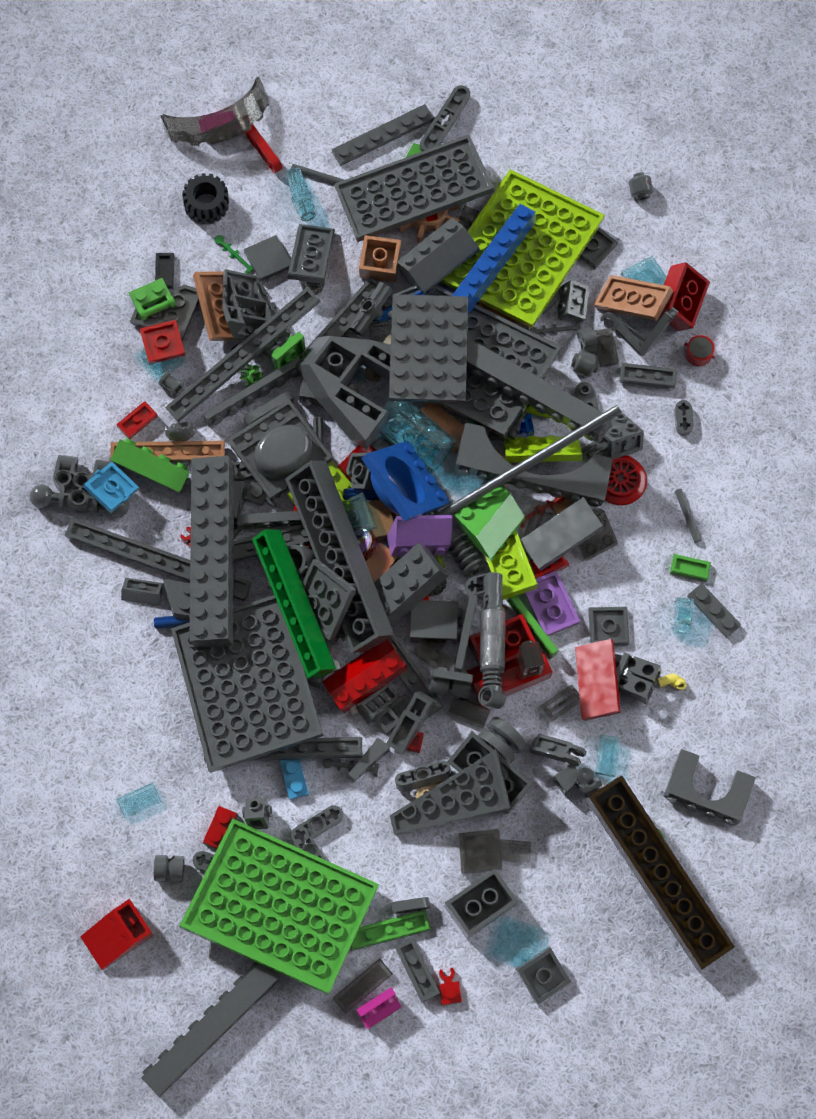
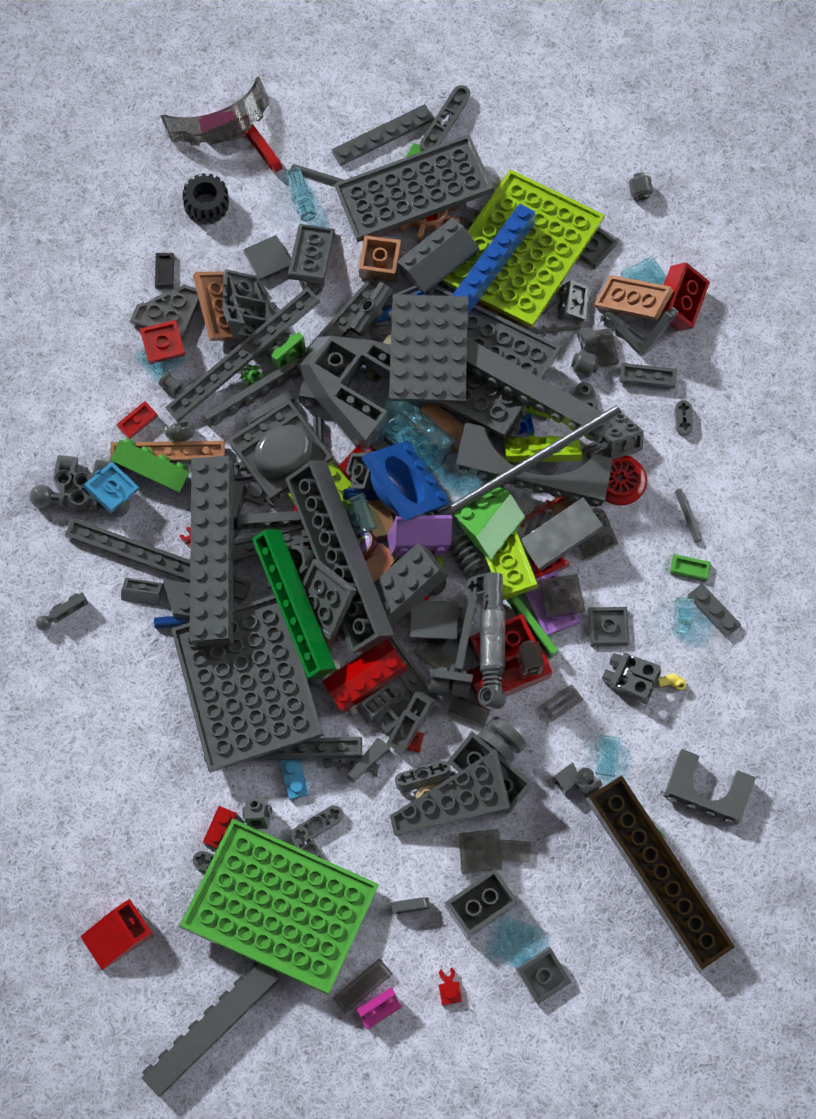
clear light blue tile [116,783,161,818] -> none
bright green plate [128,278,176,321] -> none
dark grey wheel [154,855,185,882] -> none
green piece [215,235,253,274] -> none
bright green tile [351,910,431,951] -> none
dark grey plate [395,938,440,1003] -> none
dark grey hinge [530,734,587,767] -> none
tile [575,639,621,721] -> none
piece [684,335,716,366] -> none
none -> dark grey plate [36,592,88,631]
none -> clear smoke plate [539,574,585,618]

